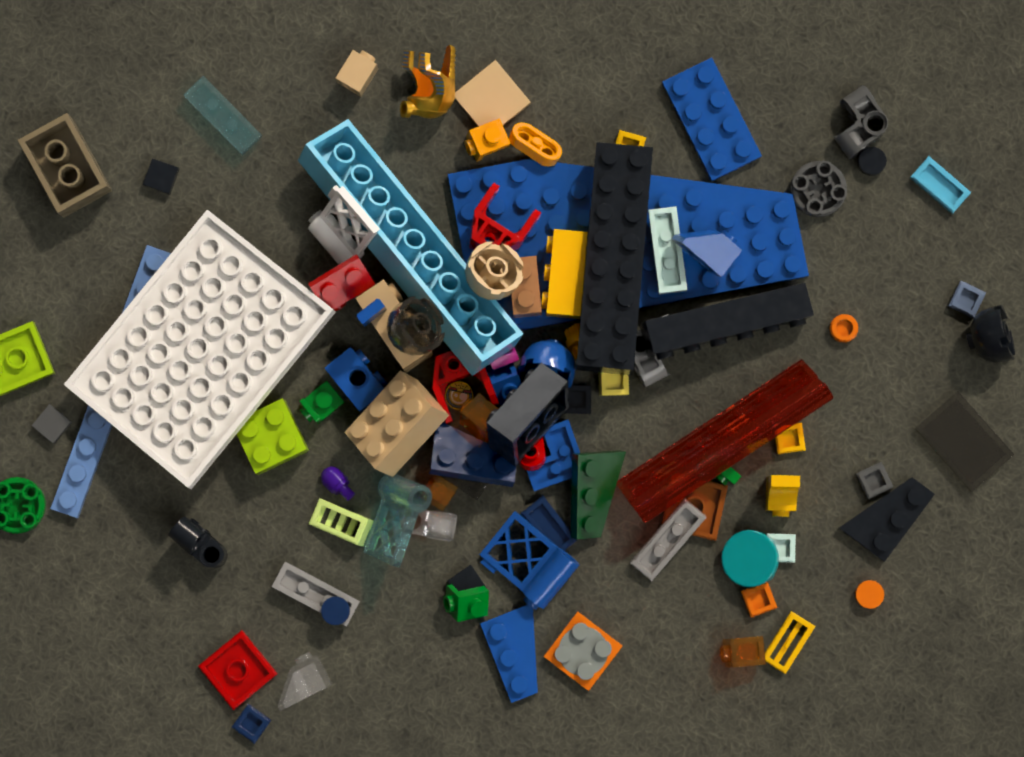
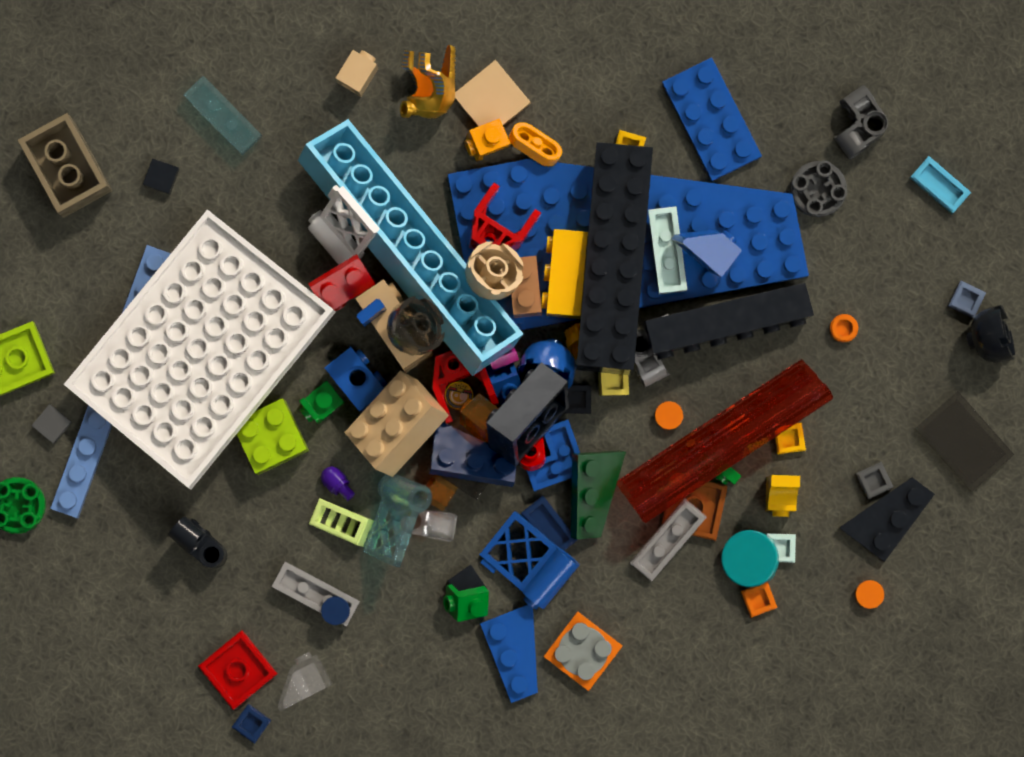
clear orange bracket [720,636,766,668] -> none
yellow tile [761,611,816,674] -> none
black tile [857,147,887,176] -> none
none -> orange tile [655,401,683,430]

